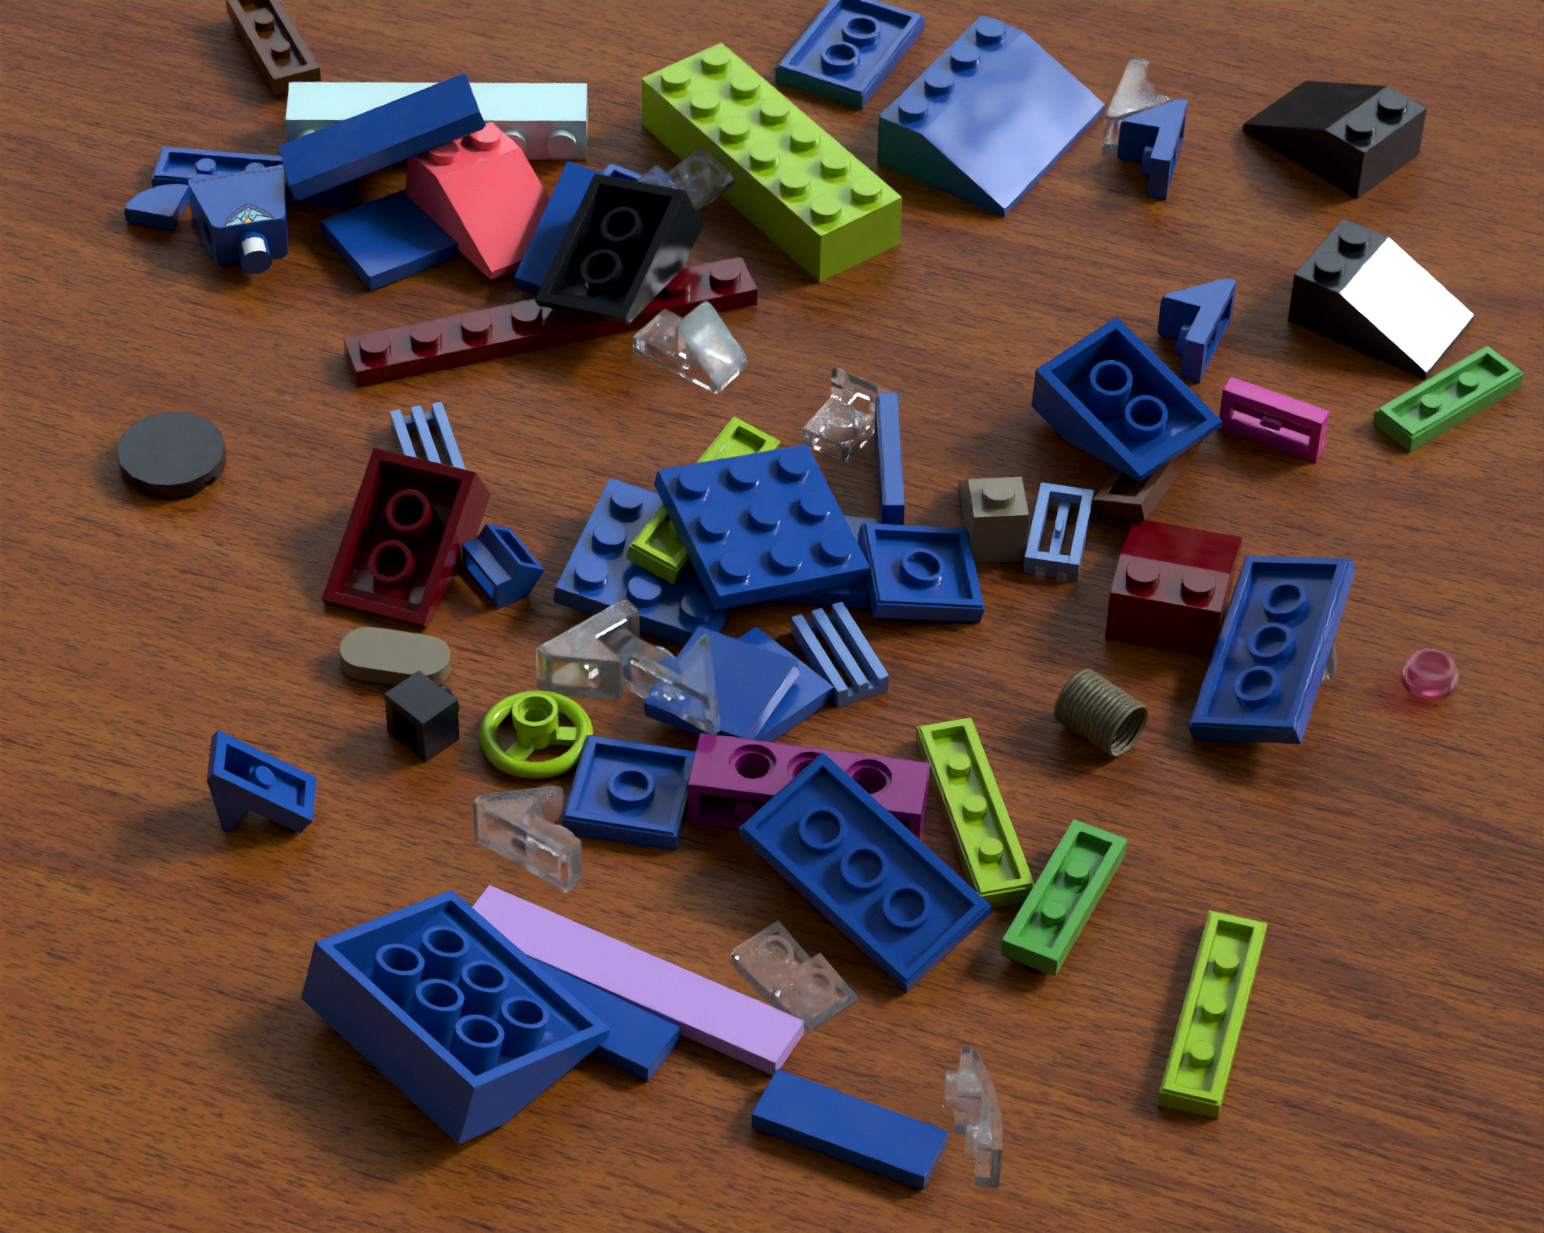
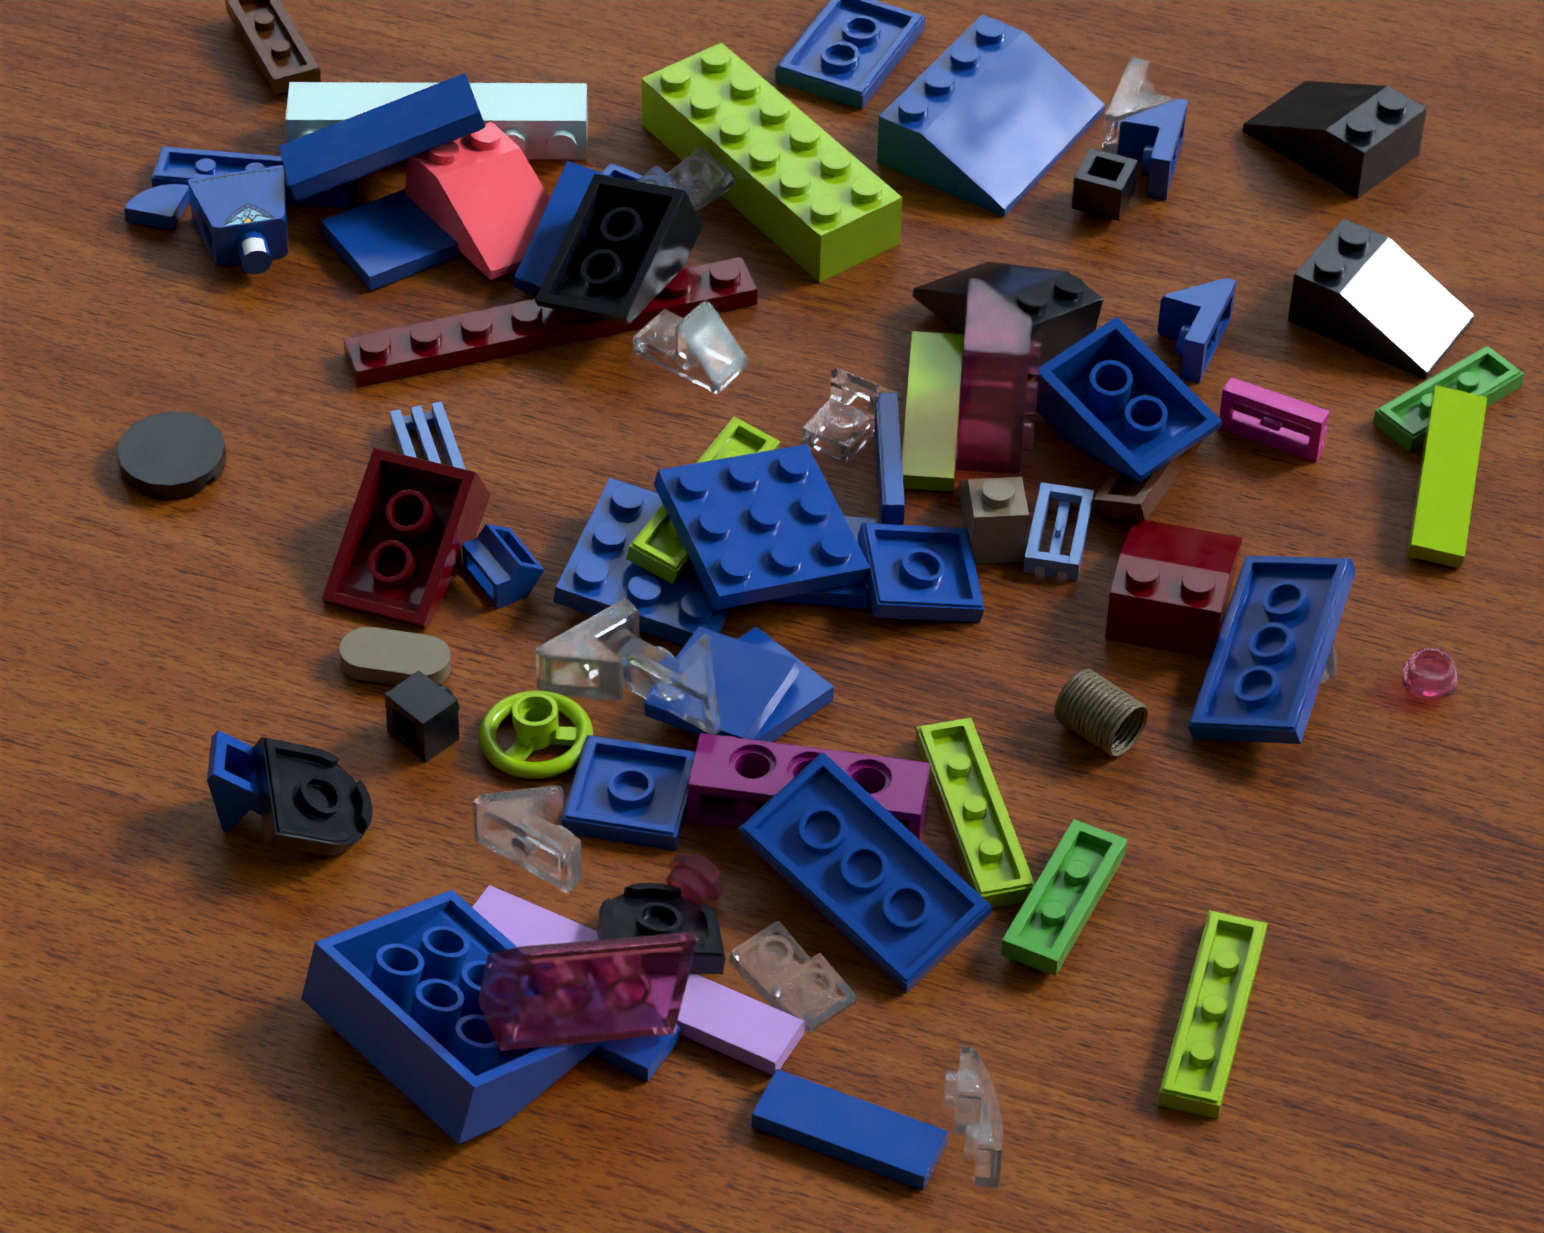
medium blue tile [791,602,889,708] -> none
none -> black tile [252,737,373,855]
none -> clear pink slope [478,932,697,1051]
none -> black tile [597,883,726,974]
none -> clear pink plate [666,854,723,906]
none -> lime tile [902,331,964,492]
none -> black slope [912,261,1104,378]
none -> clear pink slope [956,278,1041,474]
none -> black plate [1071,148,1138,221]
none -> lime tile [1407,385,1487,569]

